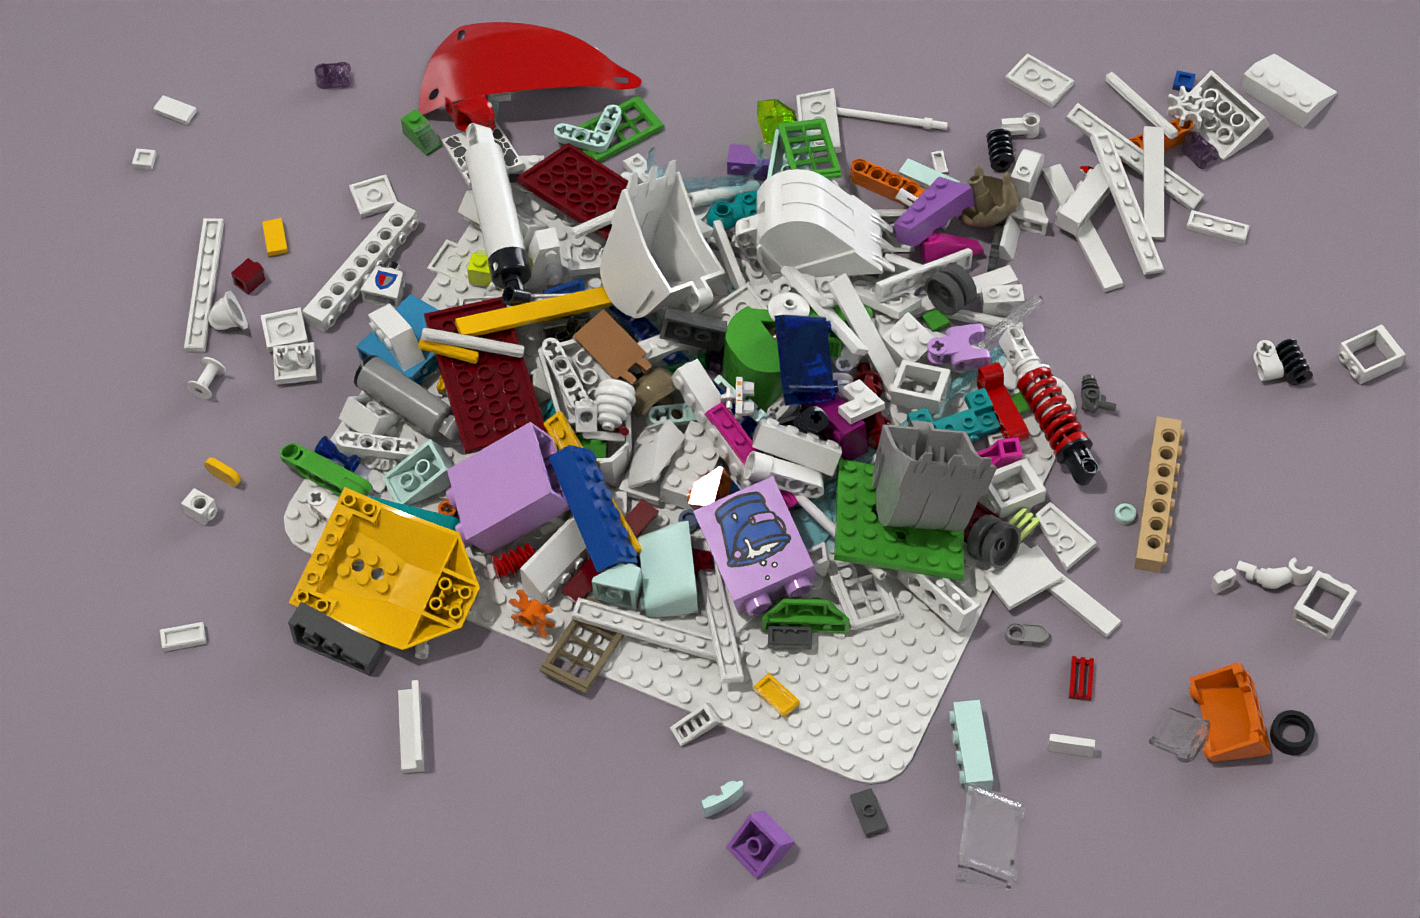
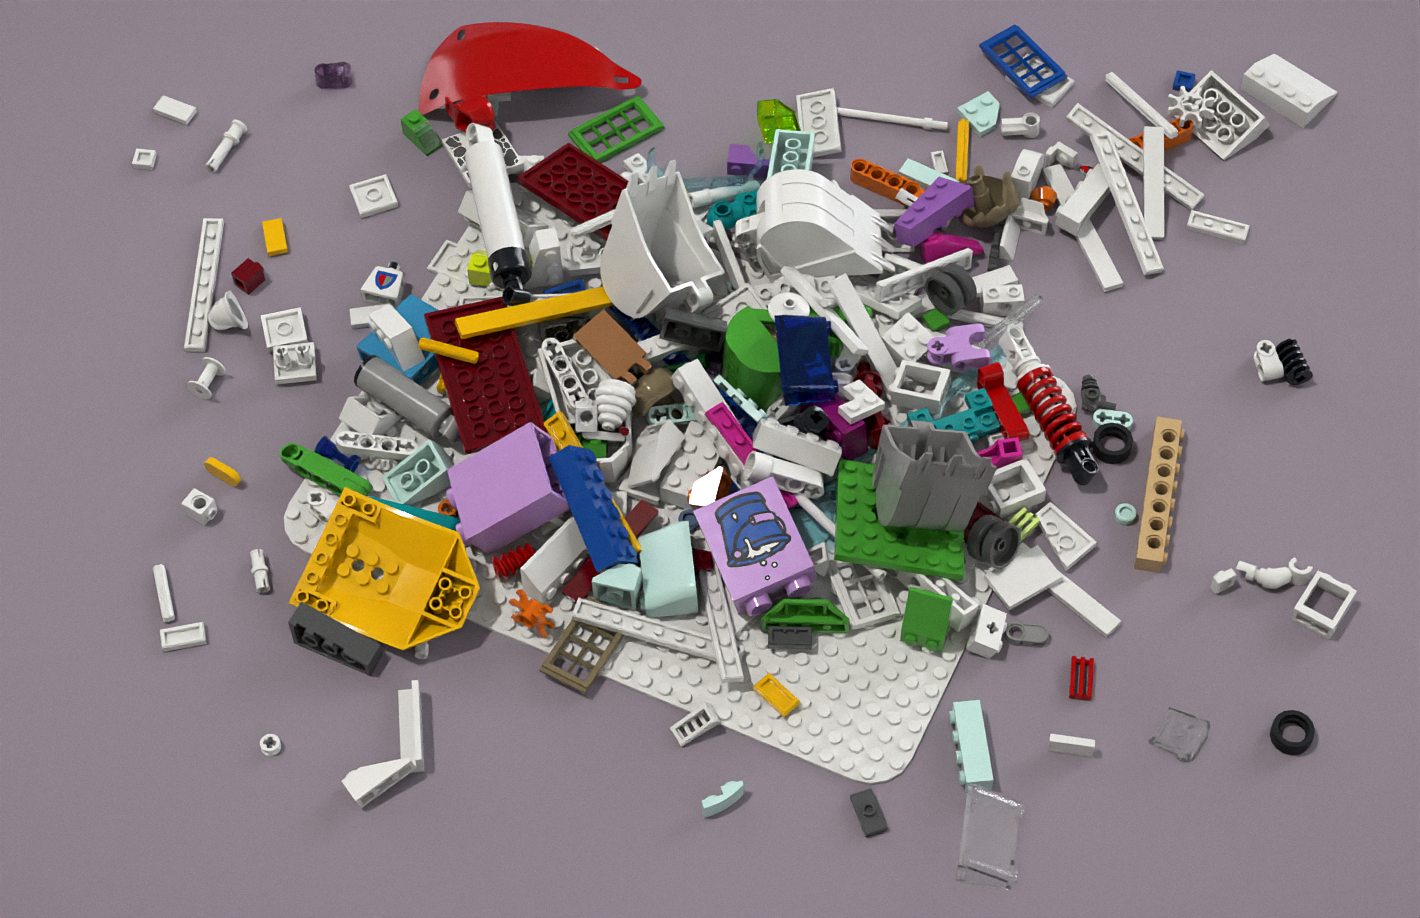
white brick [303,201,419,333] -> none
white axle [421,328,524,358] -> none
light aqua beam [554,104,622,153] -> none
white hips [720,377,754,420] -> none
medium lavender slope [726,811,795,879] -> none
bright green piece [778,118,842,179] -> none
black piece [986,128,1015,172] -> none
clear purple piece [1182,131,1219,169] -> none
orange windscreen [1188,662,1271,762] -> none
white window [1337,325,1406,385] -> none
none -> white axle [153,564,175,622]
none -> white pin [205,119,248,173]
none -> white pin [250,549,270,593]
none -> white bush [260,734,281,756]
none -> white slope [342,757,416,808]
none -> white tile [350,304,387,329]
none -> bright green slope [900,586,953,652]
none -> yellow axle [955,119,969,184]
none -> light aqua plate [957,91,1000,137]
none -> white brick [966,604,1007,659]
none -> blue piece [979,24,1068,99]
none -> orange cone [1030,186,1057,211]
none -> white bracket [1045,141,1078,170]
none -> light aqua beam [1092,409,1133,430]
none -> black tyre [1092,423,1133,464]

